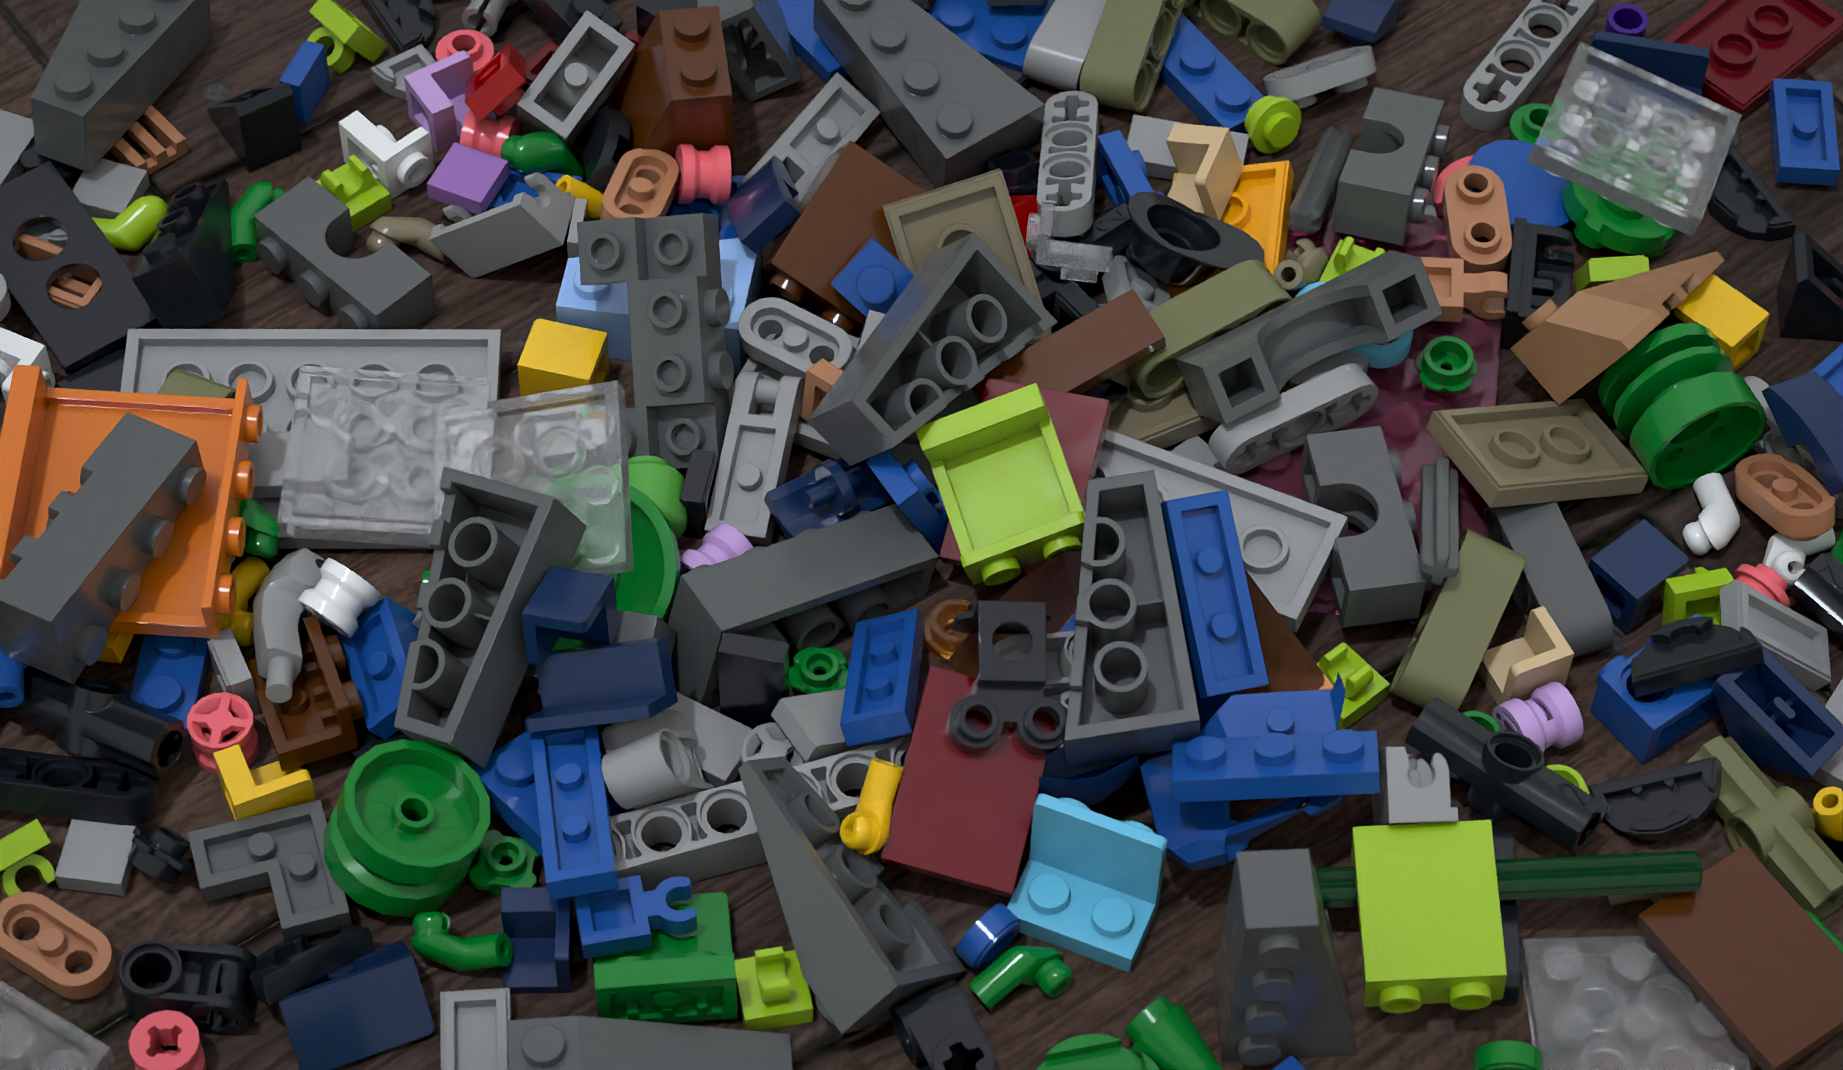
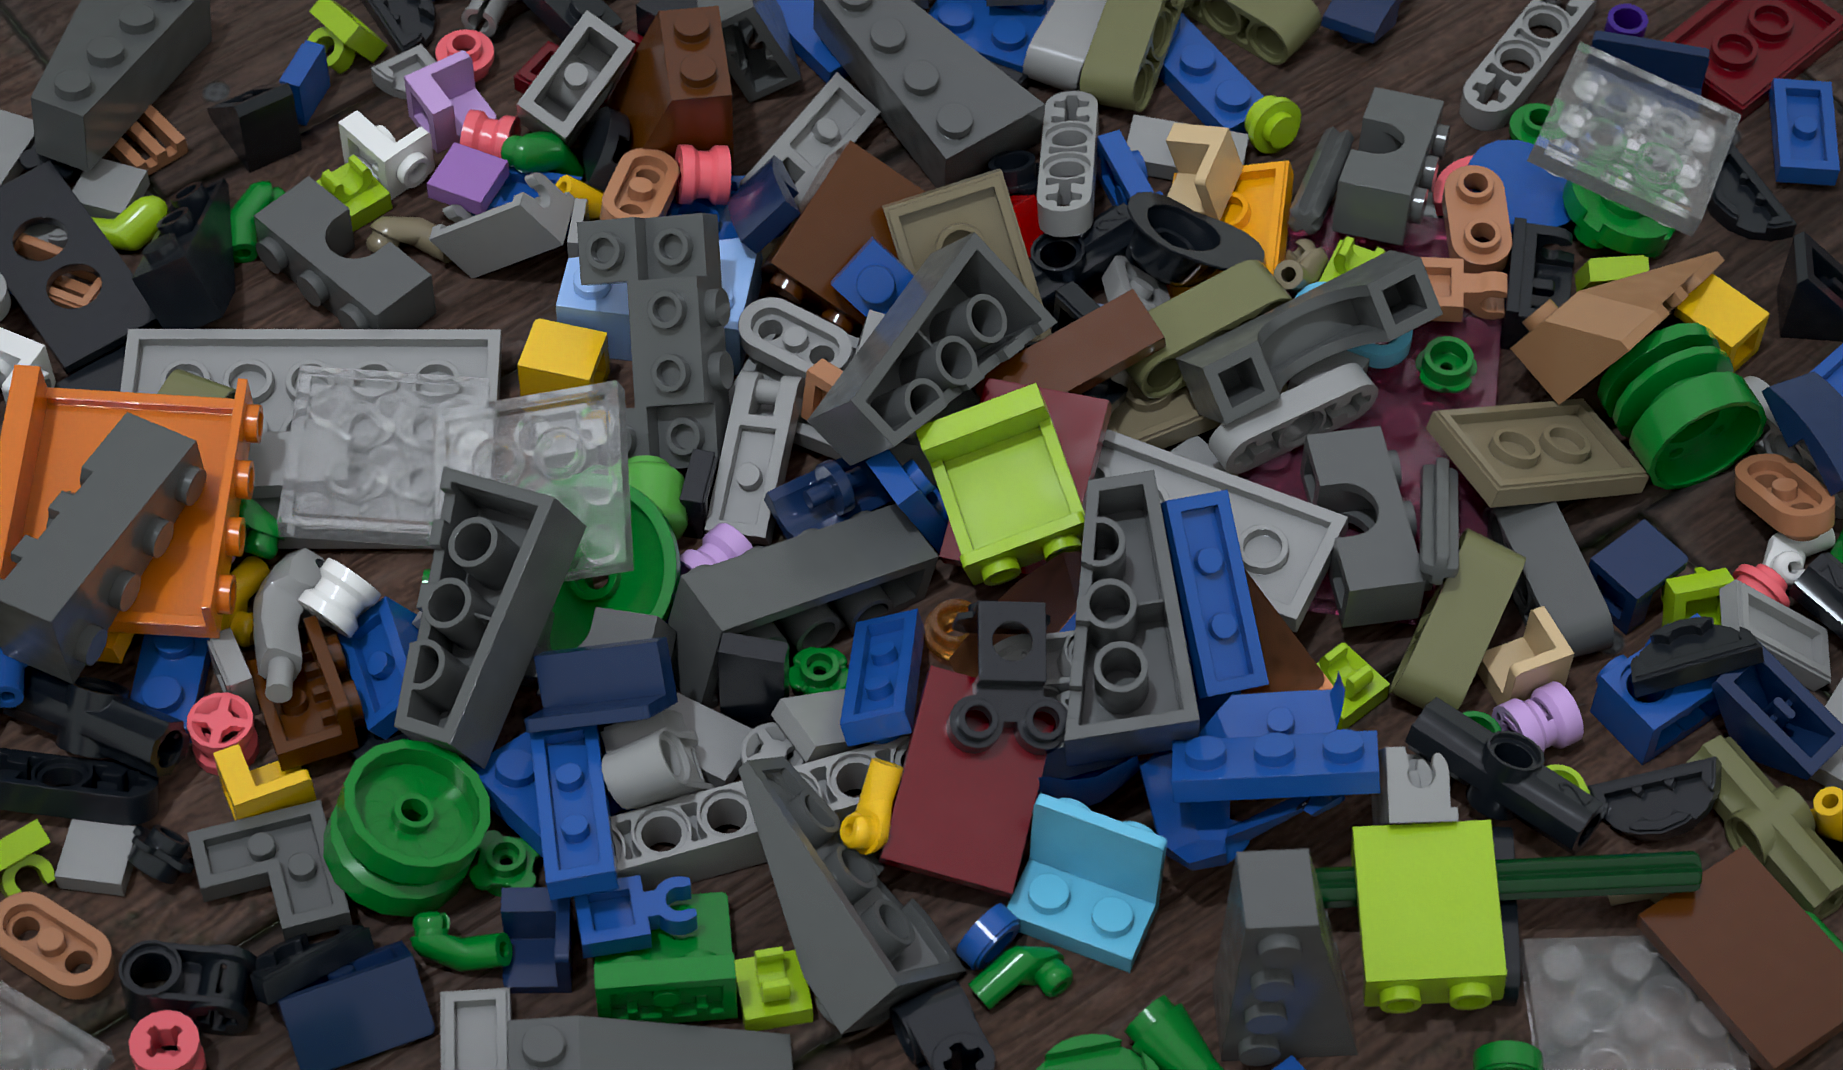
red plate [465,43,526,120] -> none
dark blue panel [521,566,619,666] -> none
clear bracket [1026,202,1115,283] -> none
light grey plate [1263,46,1377,109] -> none
white arm [1683,473,1740,555] -> none

